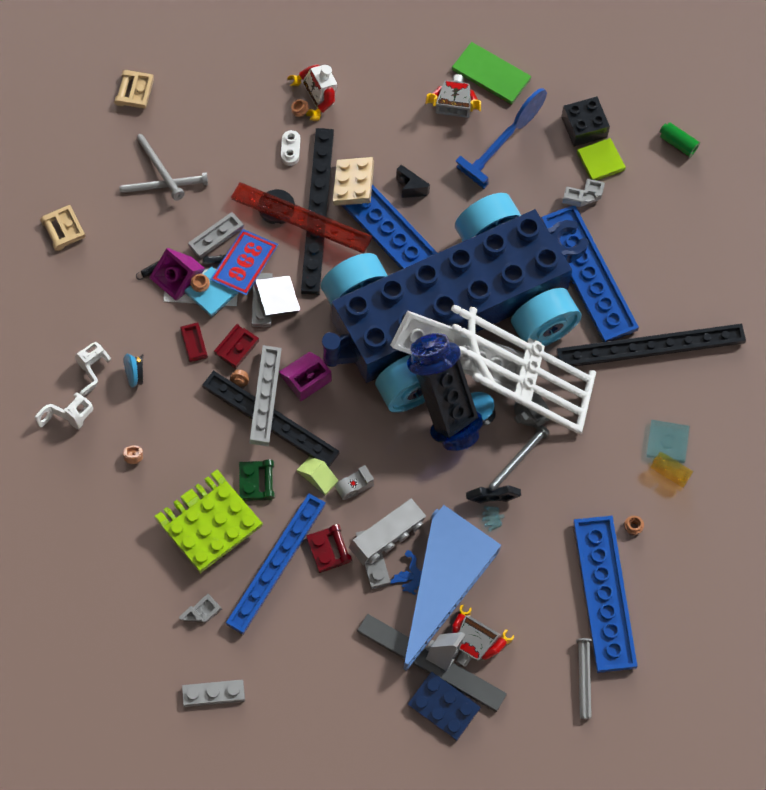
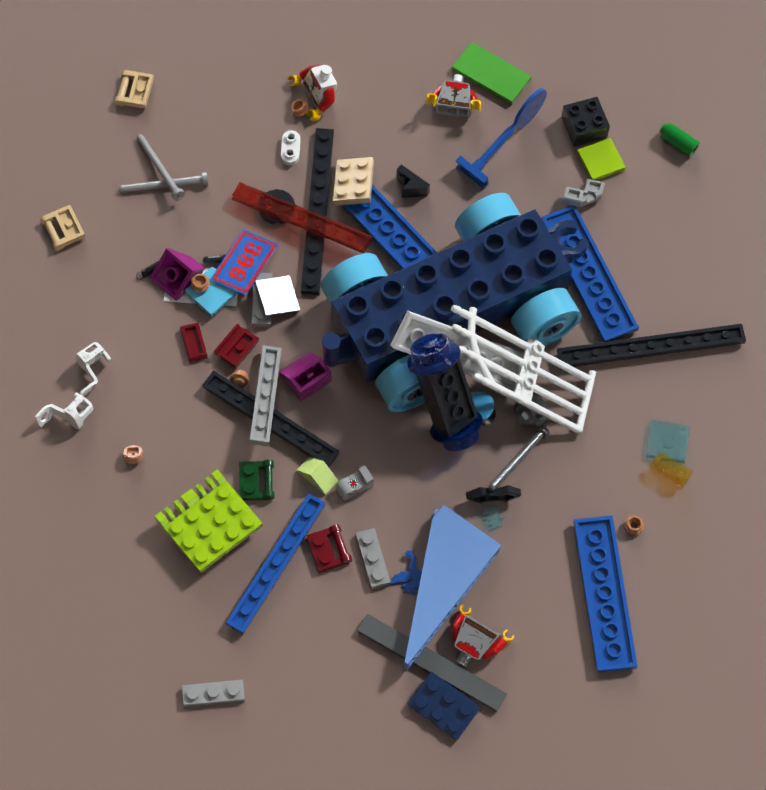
dark azure piece [123,353,144,388] -> none
light grey slope [179,594,222,622] -> none
light grey plate [188,212,244,259] -> none
light grey brick [348,498,426,566] -> none
light grey slope [426,632,466,671] -> none
light grey axle [576,638,592,720] -> none

